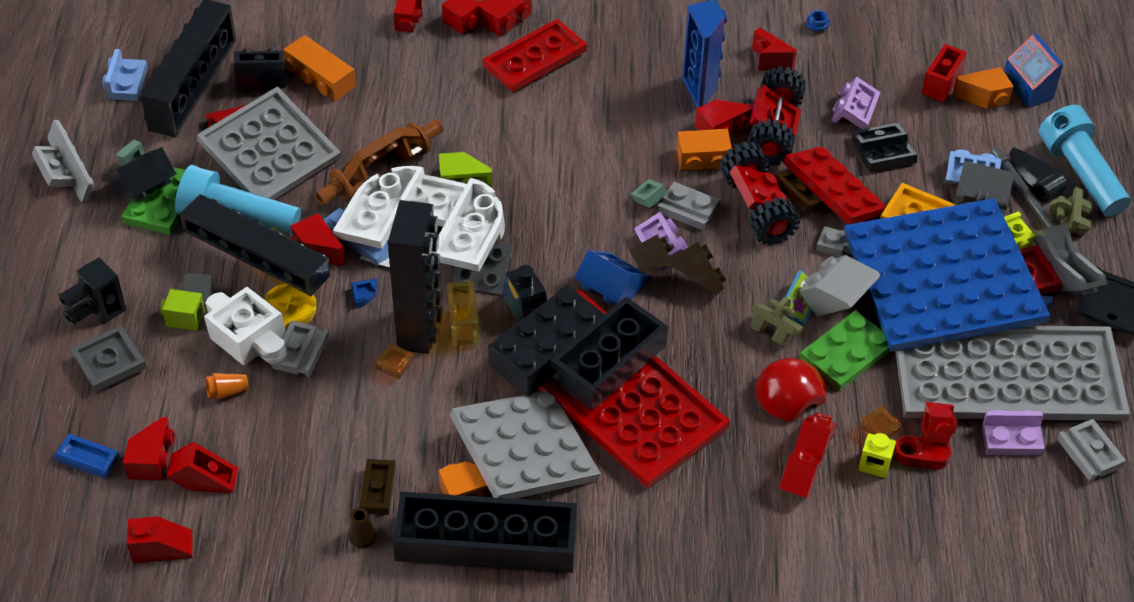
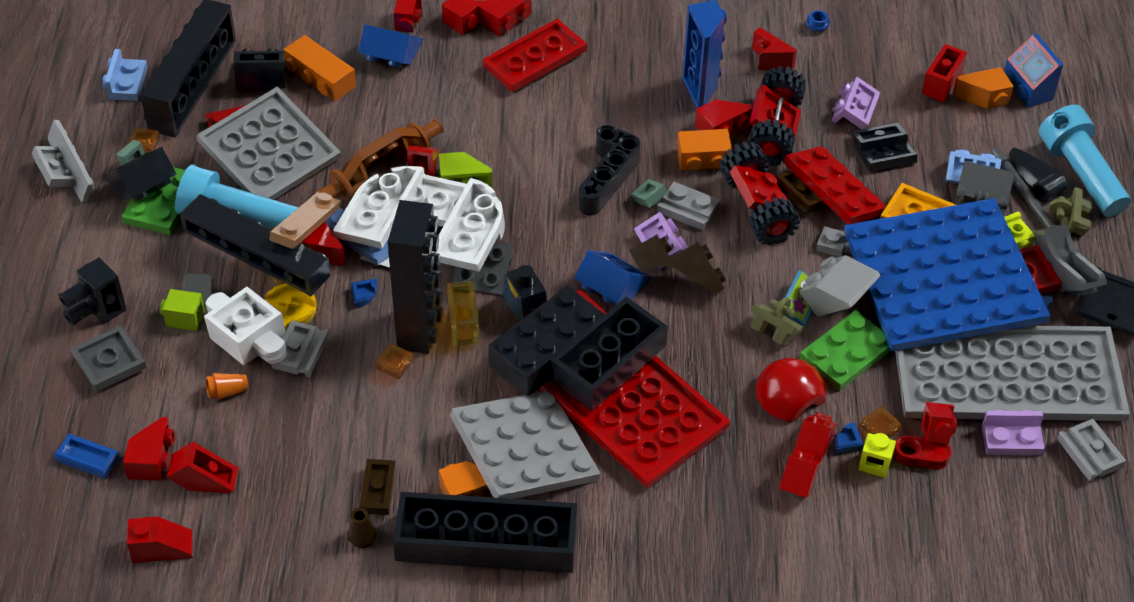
none -> clear orange plate [127,128,160,153]
none -> medium nougat plate [269,192,341,249]
none -> blue slope [358,24,423,68]
none -> red slope [407,145,440,177]
none -> black beam [579,125,641,215]
none -> blue tile [834,422,864,455]

